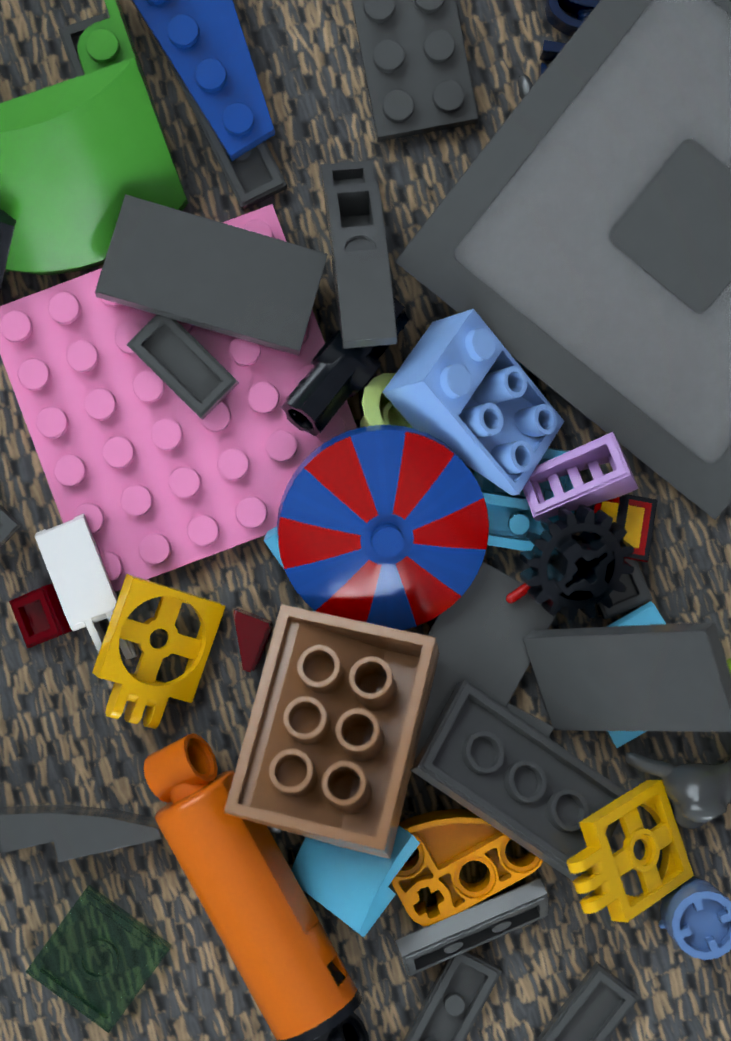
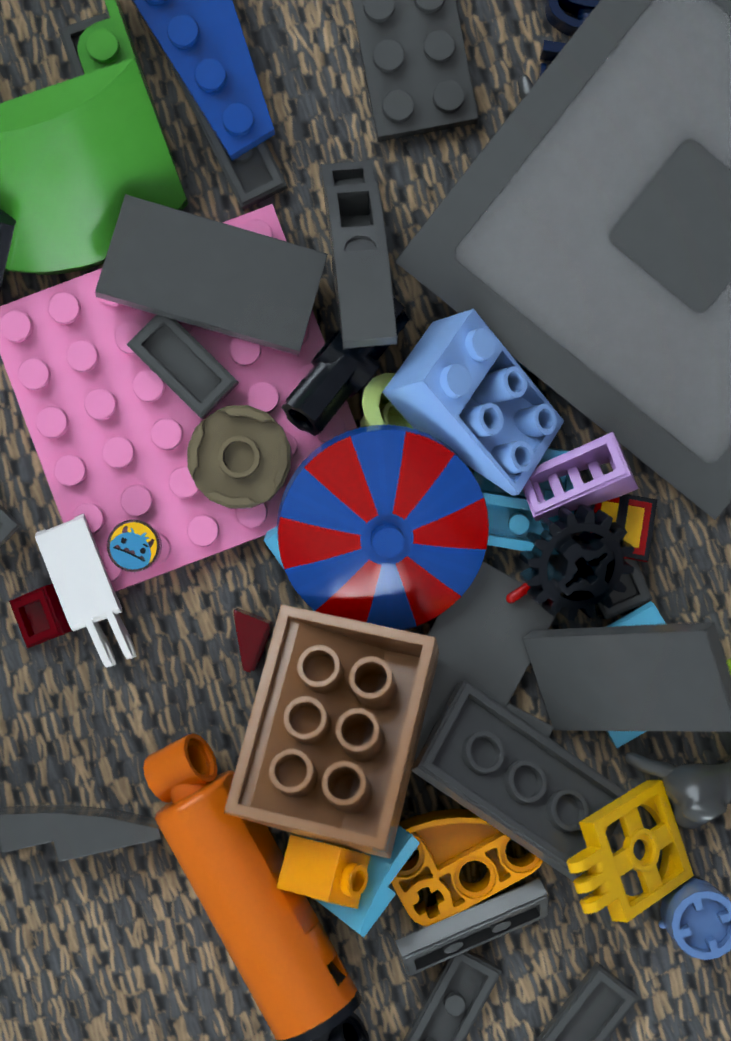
clear green tile [26,885,172,1033] -> none
yellow piece [92,574,226,729] -> none
none -> tile [107,520,162,572]
none -> dark tan tile [187,405,291,509]
none -> light orange brick [276,835,371,909]

